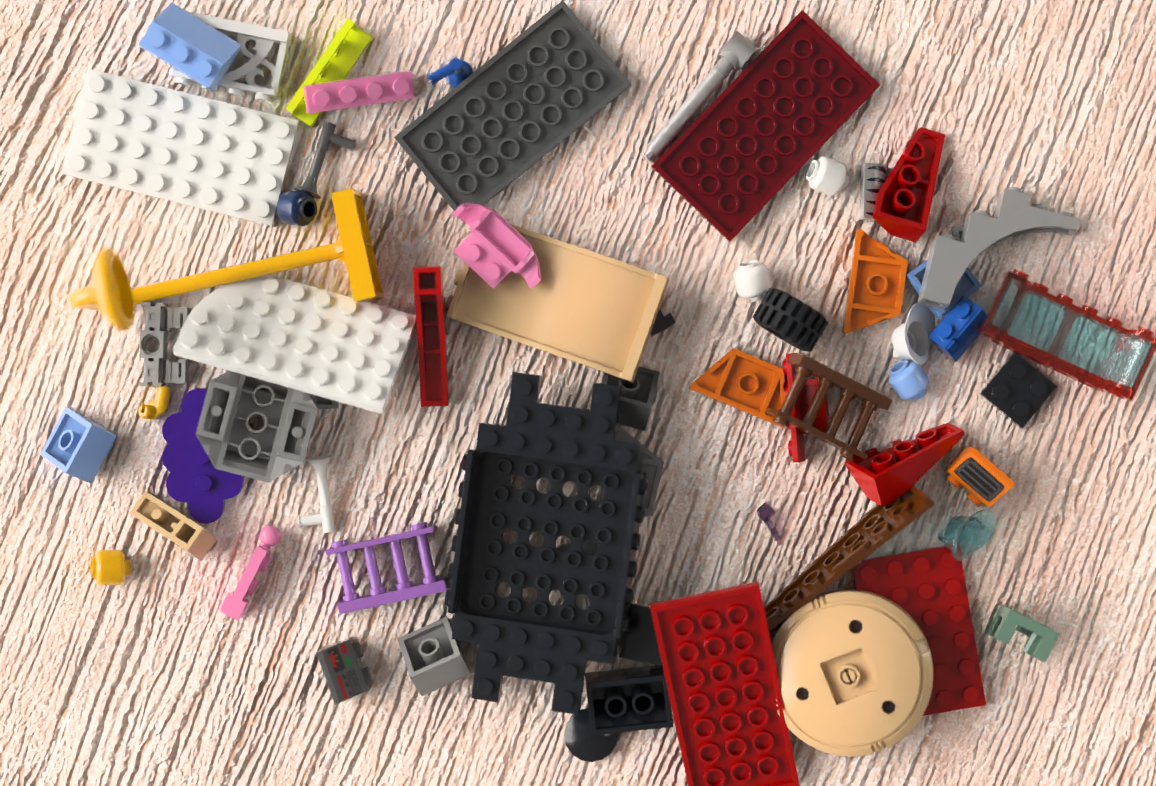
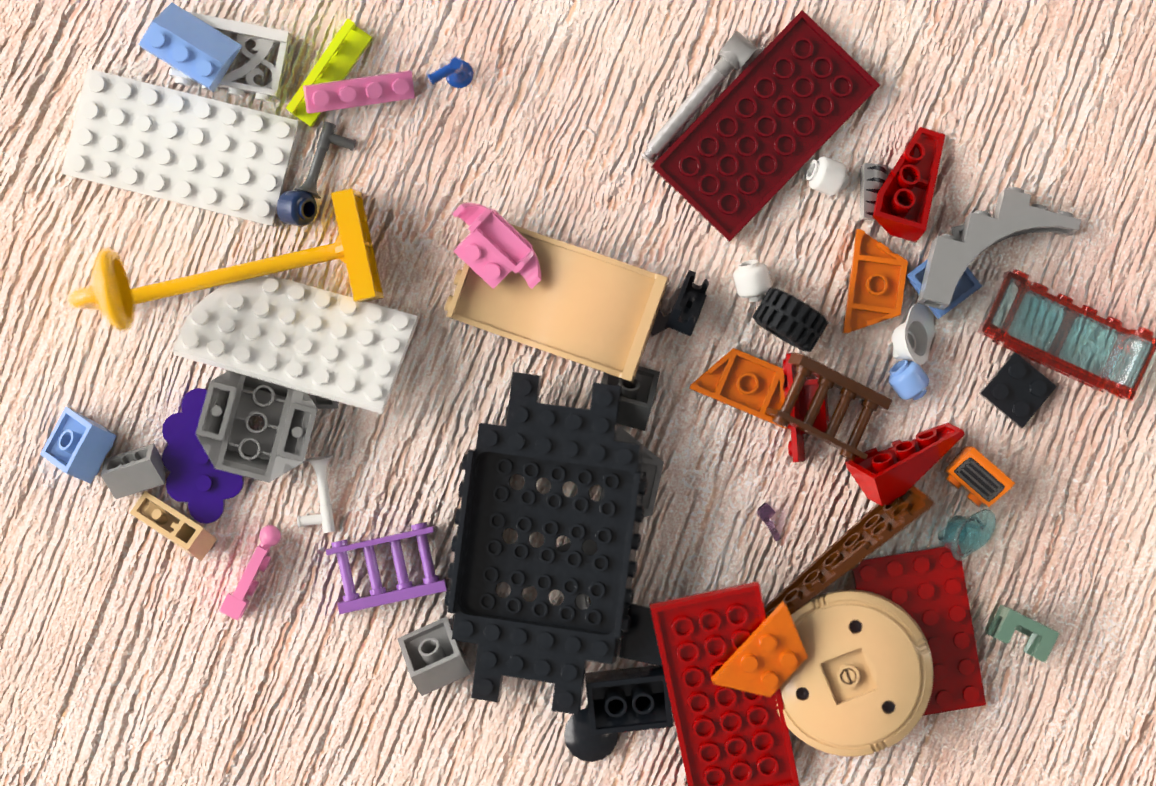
yellow head [90,550,131,585] -> none
light grey piece [138,302,191,387] -> none
yellow arm [138,386,171,420] -> none
dark grey slope [316,637,373,705] -> none
dark grey plate [394,0,632,222] -> none
red arch [413,266,449,407] -> none
blue brick [928,296,991,362] -> none
none -> light grey brick [101,443,165,499]
none -> black hinge [666,270,709,337]
none -> orange wing [711,601,807,697]

